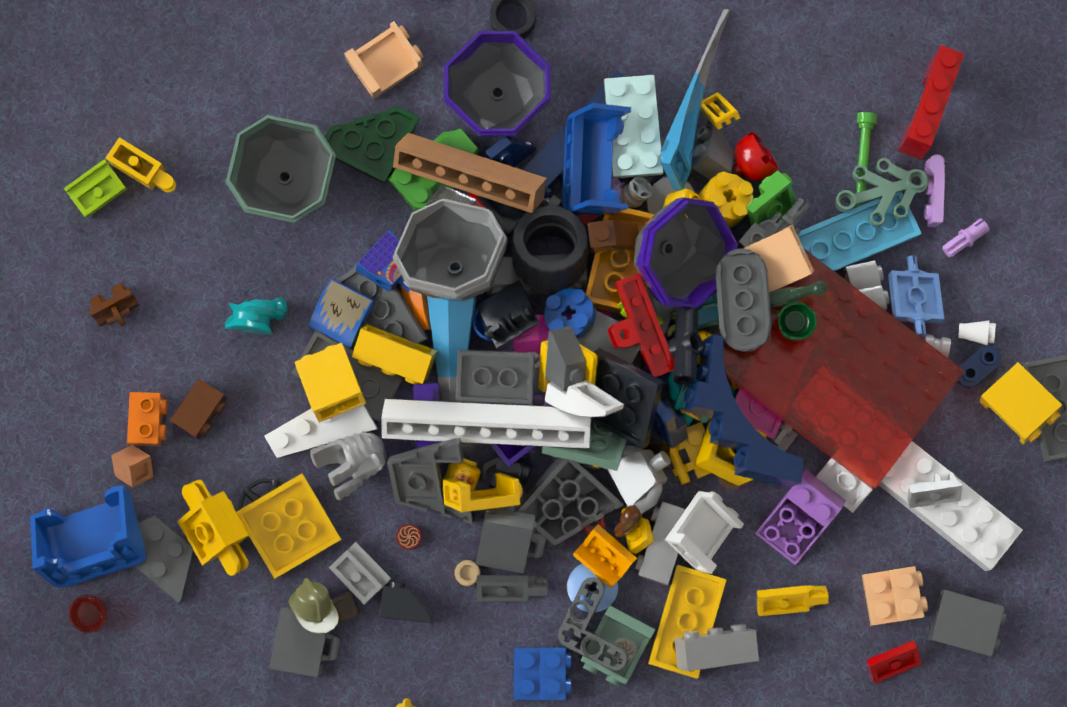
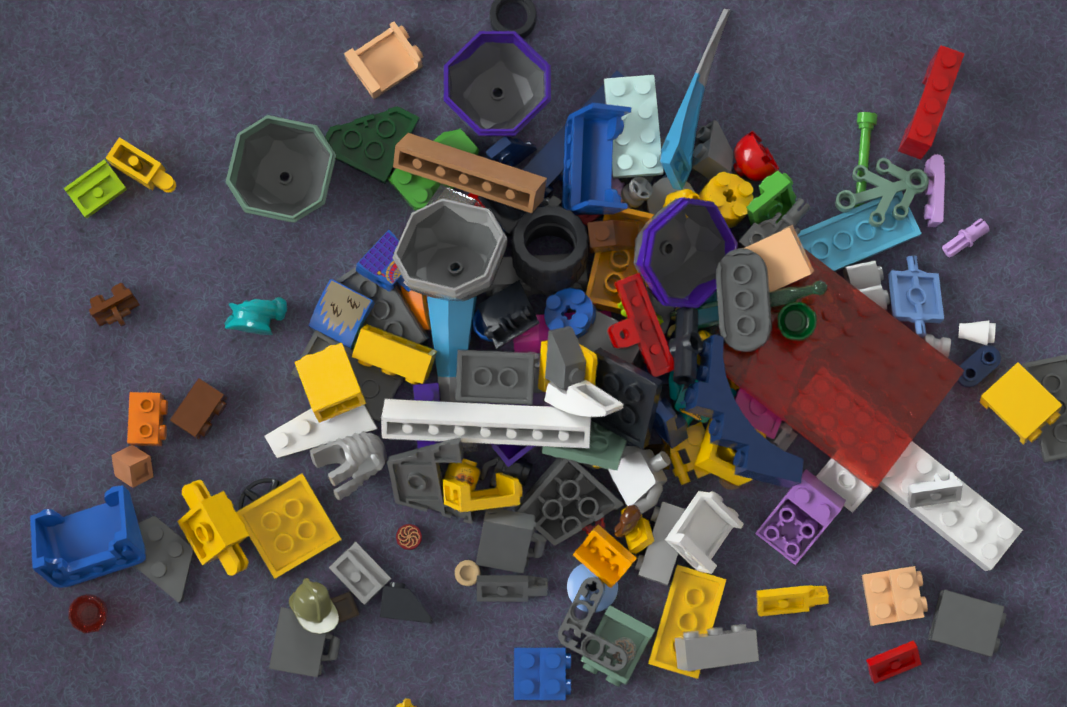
yellow tile [700,93,740,130] -> none

